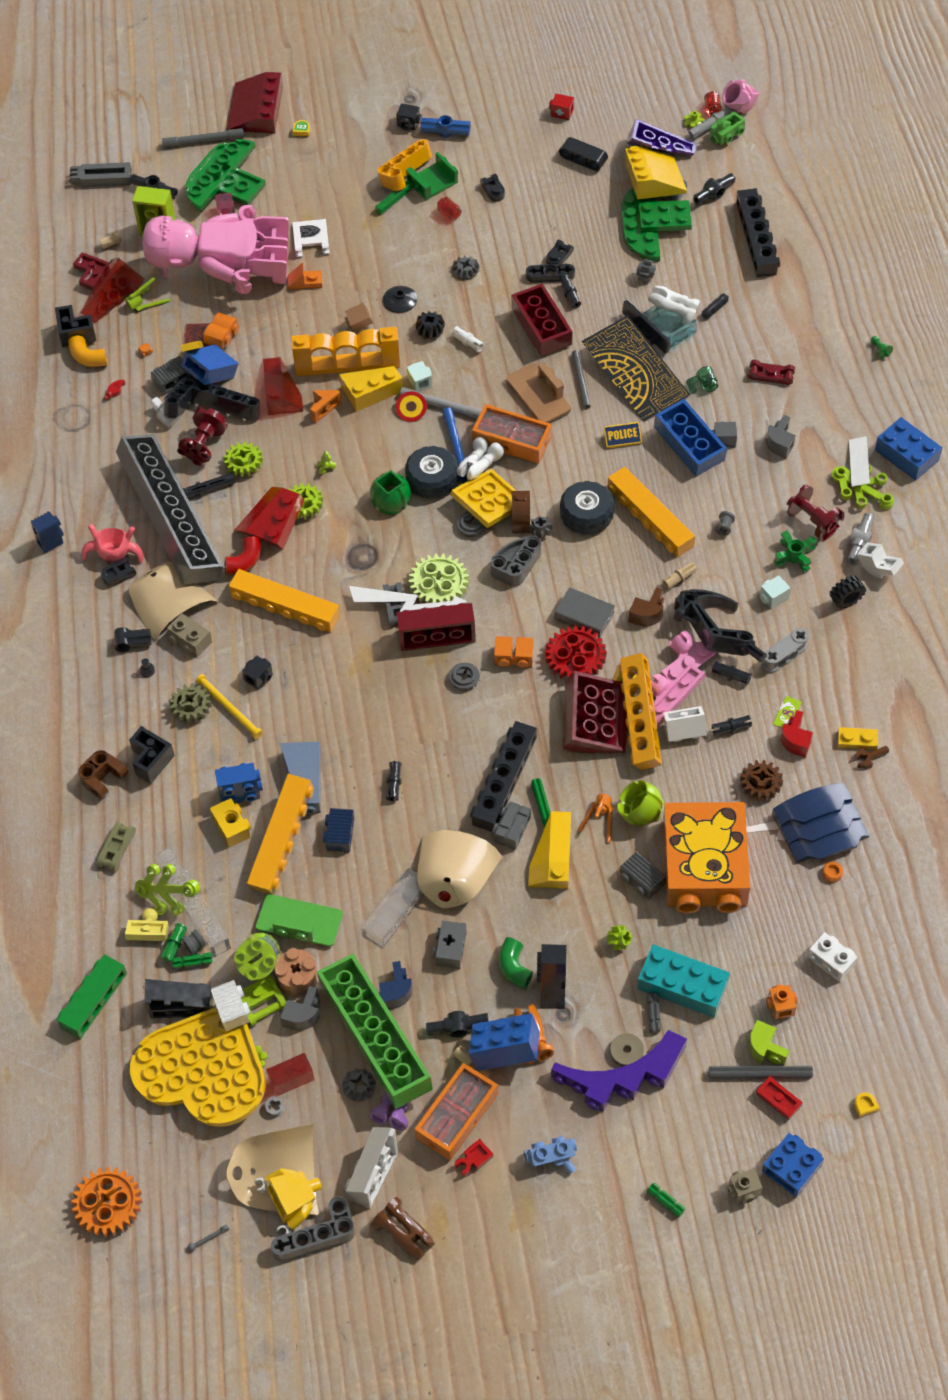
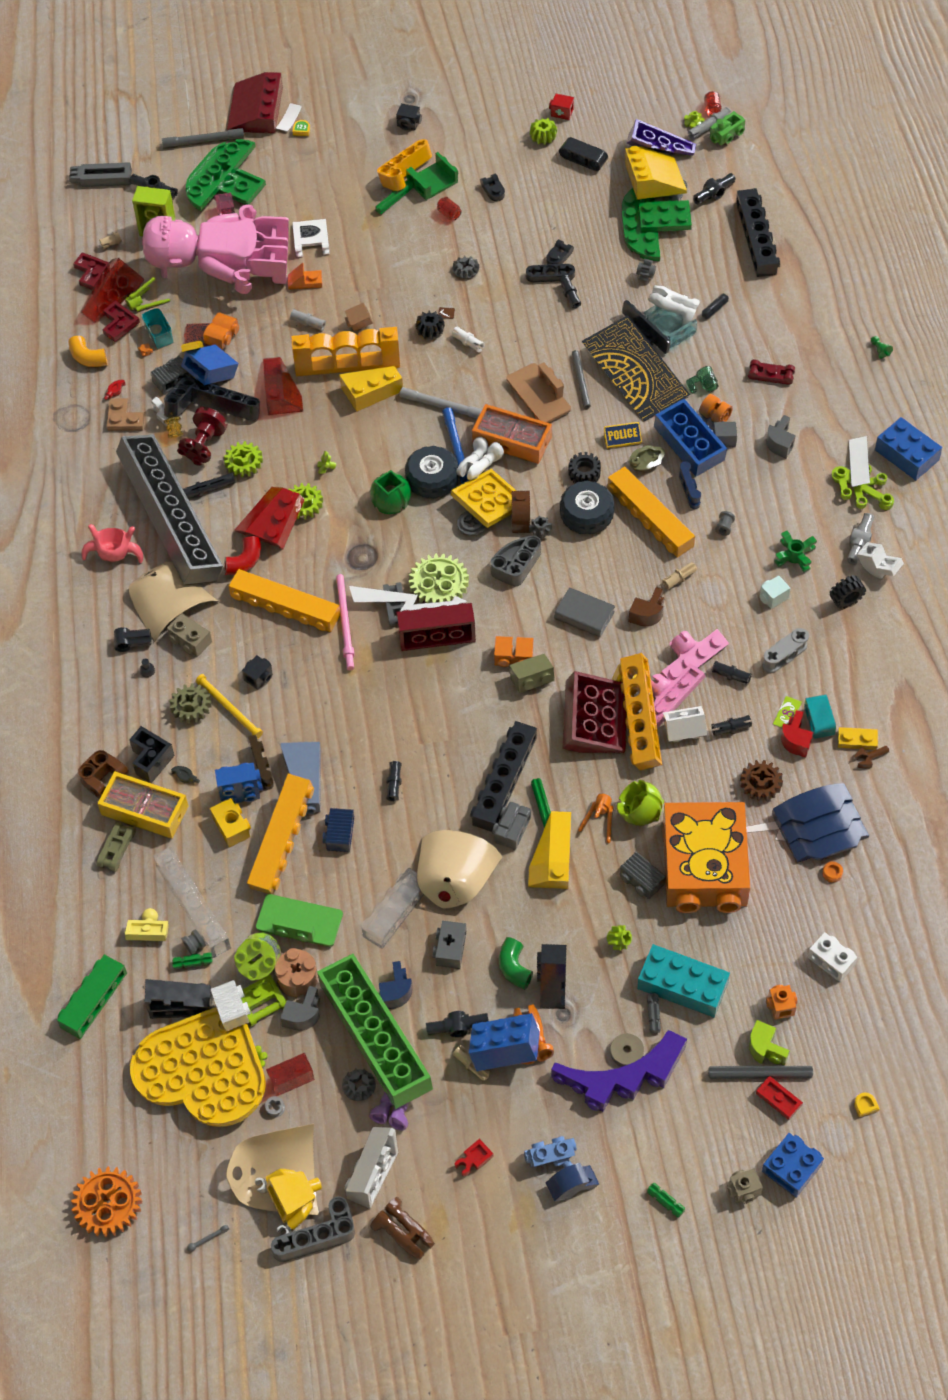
dark blue brick [31,511,64,553] -> none
black brick [55,305,96,347] -> none
black plate [101,558,137,585] -> none
lime plant [135,864,200,916] -> none
green axle [161,923,187,962] -> none
orange slope [310,390,341,423] -> none
black dish [383,286,417,313] -> none
sticker [395,391,427,422] -> none
light aqua brick [407,361,432,392] -> none
brick [414,1063,498,1161] -> none
blue piece [420,115,471,138] -> none
dark grey gear [449,662,480,690] -> none
dark red brick [511,283,573,356] -> none
red gear [545,626,607,679] -> none
black piece [674,589,767,663] -> none
bright pink piece [722,80,760,114] -> none
dark red piece [787,484,845,541] -> none
none -> brick [97,771,189,839]
none -> dark red plate [102,301,140,342]
none -> medium nougat plate [107,398,145,431]
none -> teal piece [142,308,174,349]
none -> clear yellow bush [164,417,184,438]
none -> pearl dark grey piece [171,766,200,783]
none -> dark brown plate [248,735,274,790]
none -> white sticker [276,103,302,131]
none -> light grey pin [290,309,326,331]
none -> bright pink bar [336,574,355,670]
none -> reddish brown sticker [438,307,455,319]
none -> olive brick [509,654,555,693]
none -> lime gear [529,118,557,145]
none -> dark blue brick [545,1163,599,1202]
none -> black tyre [568,452,601,483]
none -> olive arm [629,445,665,471]
none -> dark blue plate [679,461,701,509]
none -> orange wheel [699,394,733,422]
none -> teal piece [804,694,836,739]

